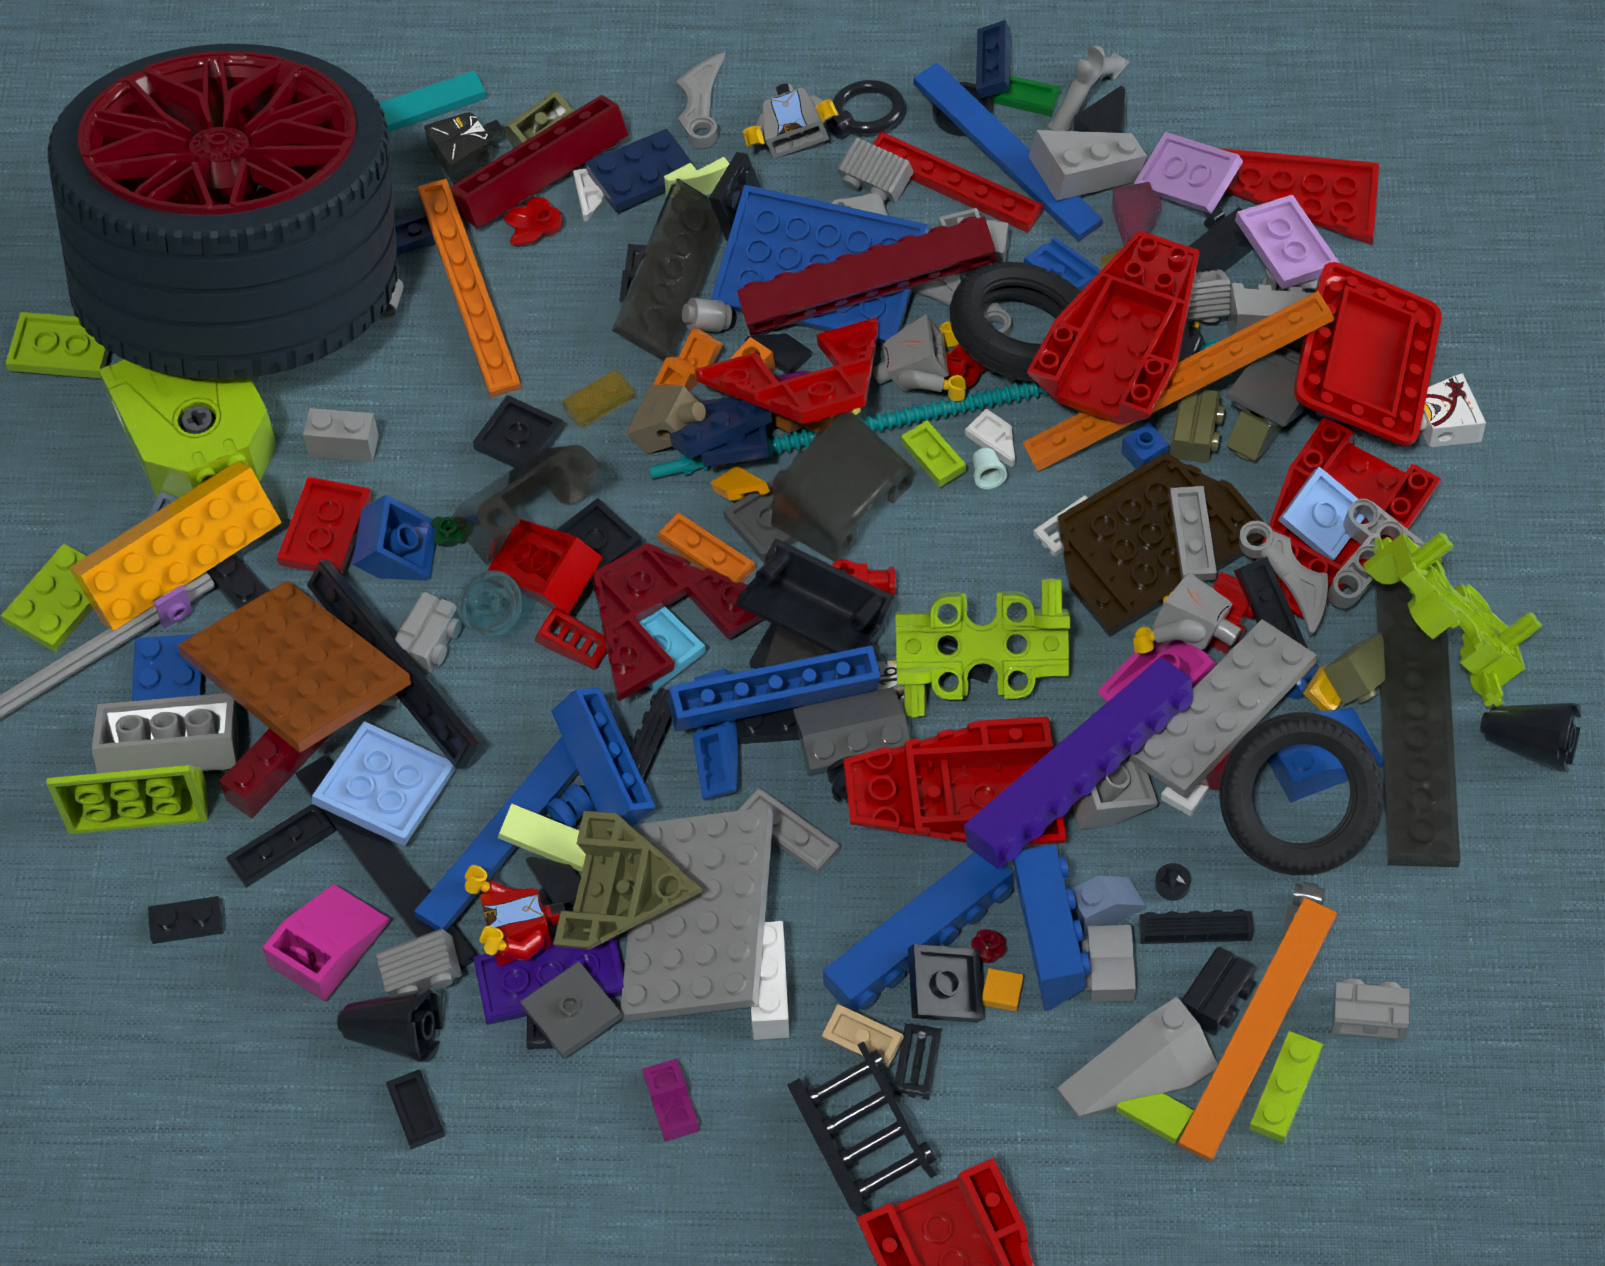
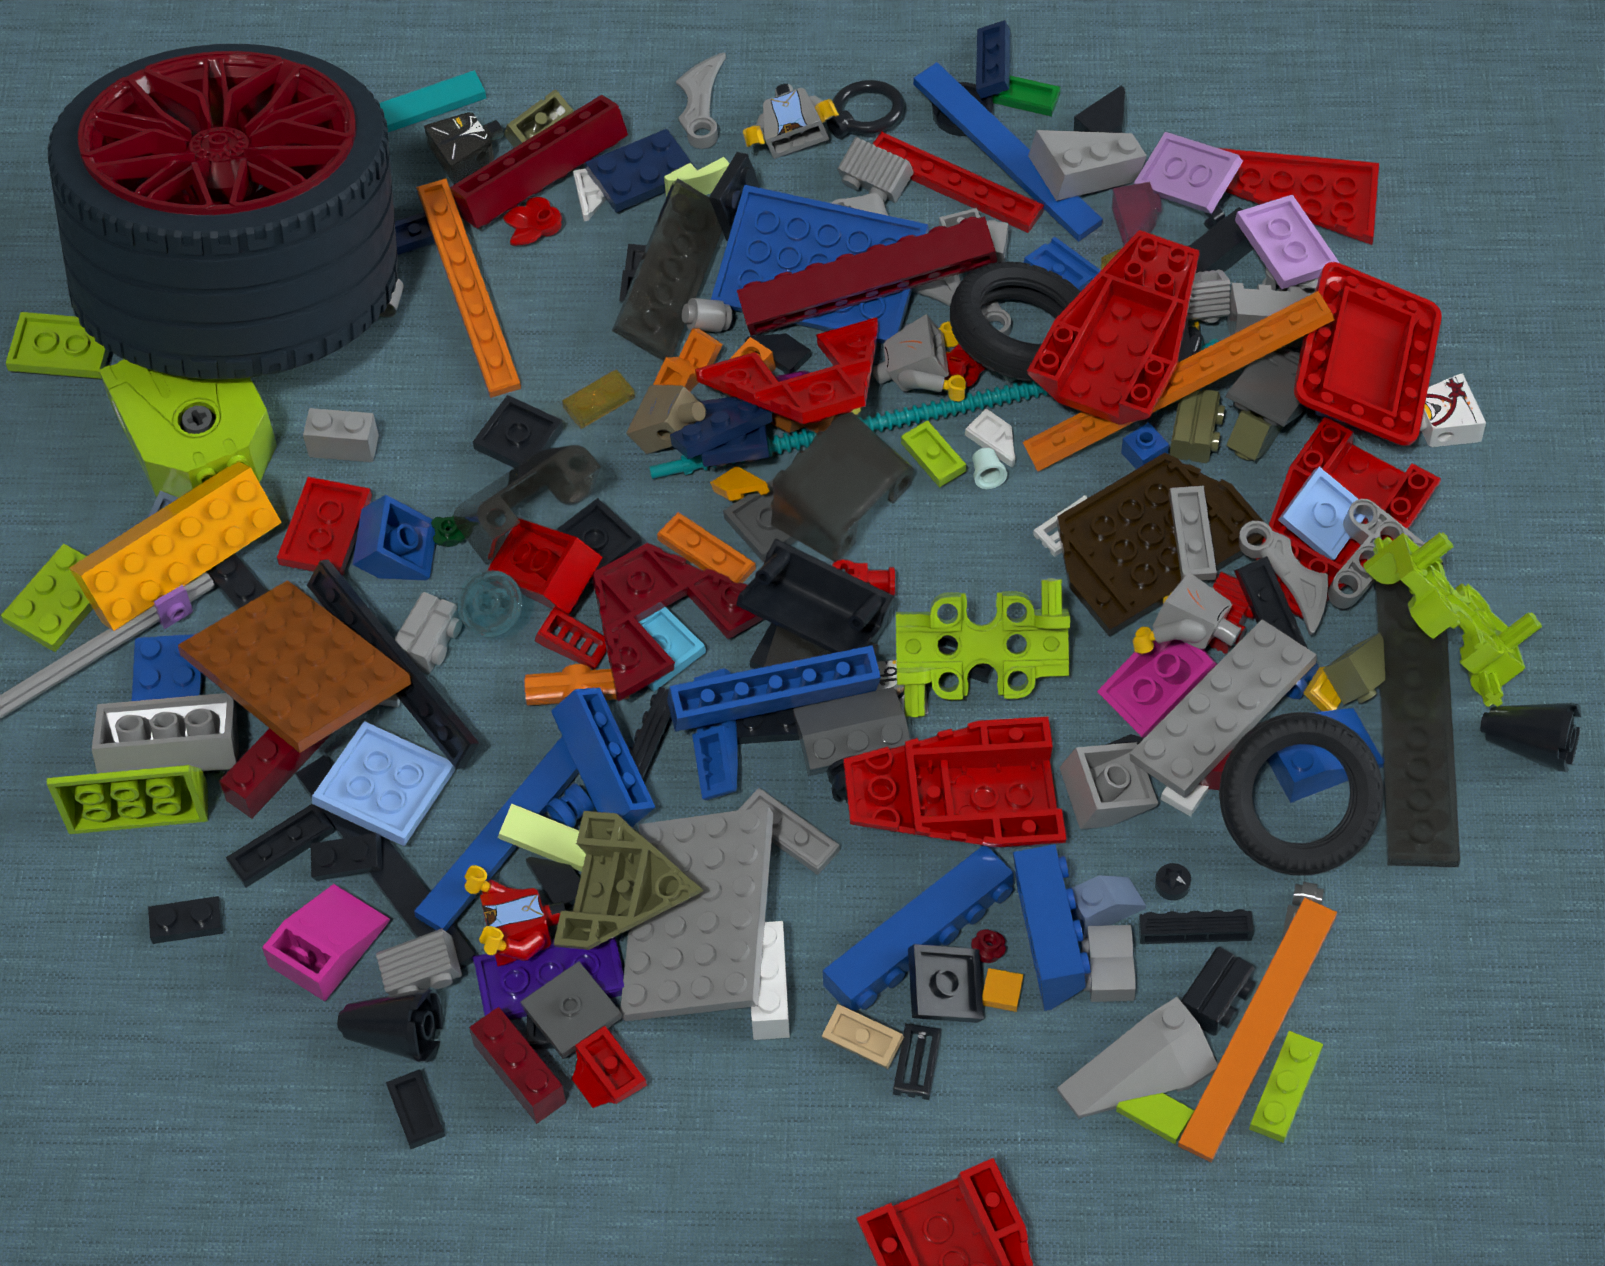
magenta slope [642,1058,699,1142] -> none
black fence [787,1041,937,1217] -> none
dark purple brick [964,657,1193,869] -> none
light grey piece [1047,45,1130,131] -> none
light grey brick [1331,978,1410,1040] -> none
none -> black plate [310,833,382,881]
none -> dark red brick [469,1007,566,1124]
none -> orange piece [524,664,629,706]
none -> red slope [571,1026,647,1108]

